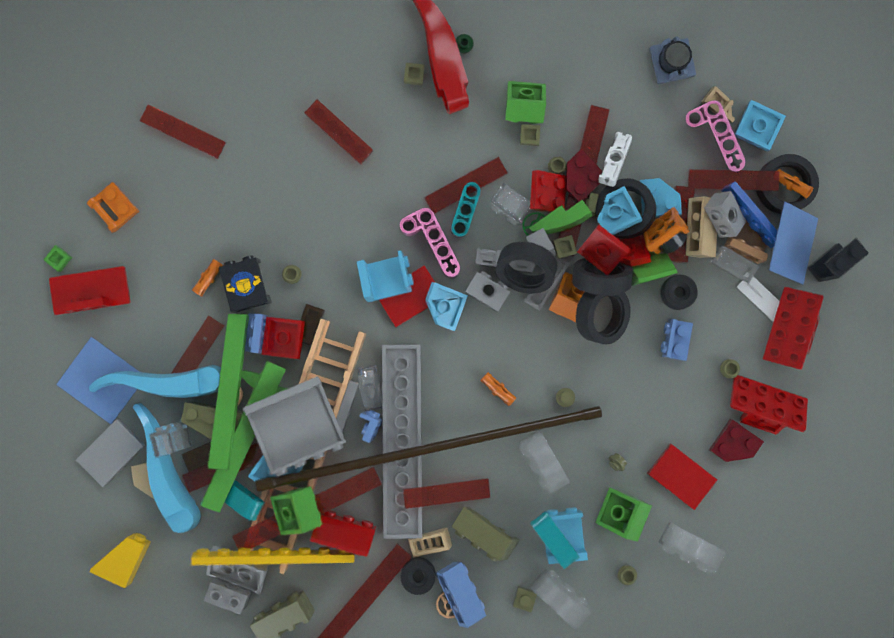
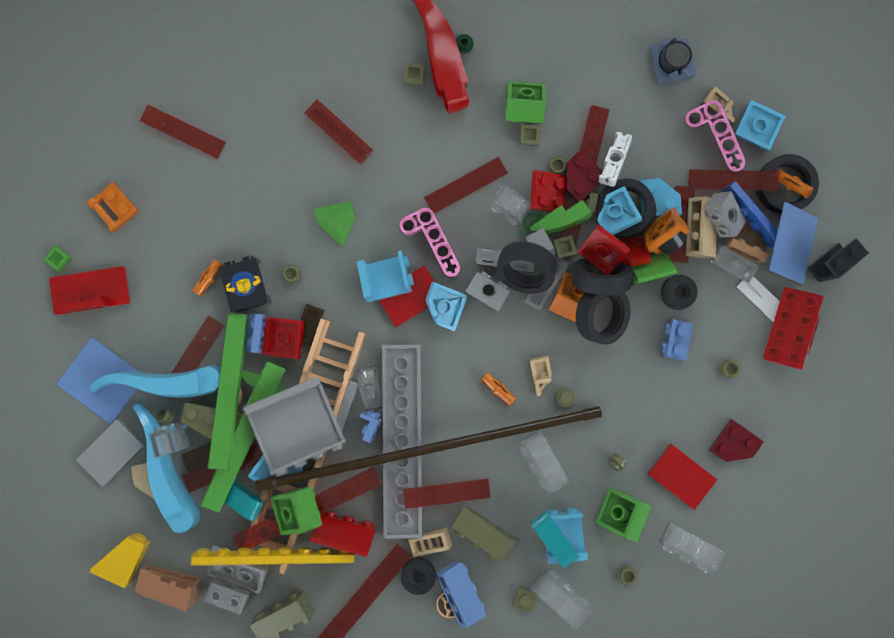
teal beam [451,182,481,237] -> none
red bracket [730,375,808,435] -> none
none -> nougat wedge [135,564,203,612]
none -> olive plate [156,408,174,427]
none -> bright green slope [314,201,356,248]
none -> tan slope [529,355,552,396]

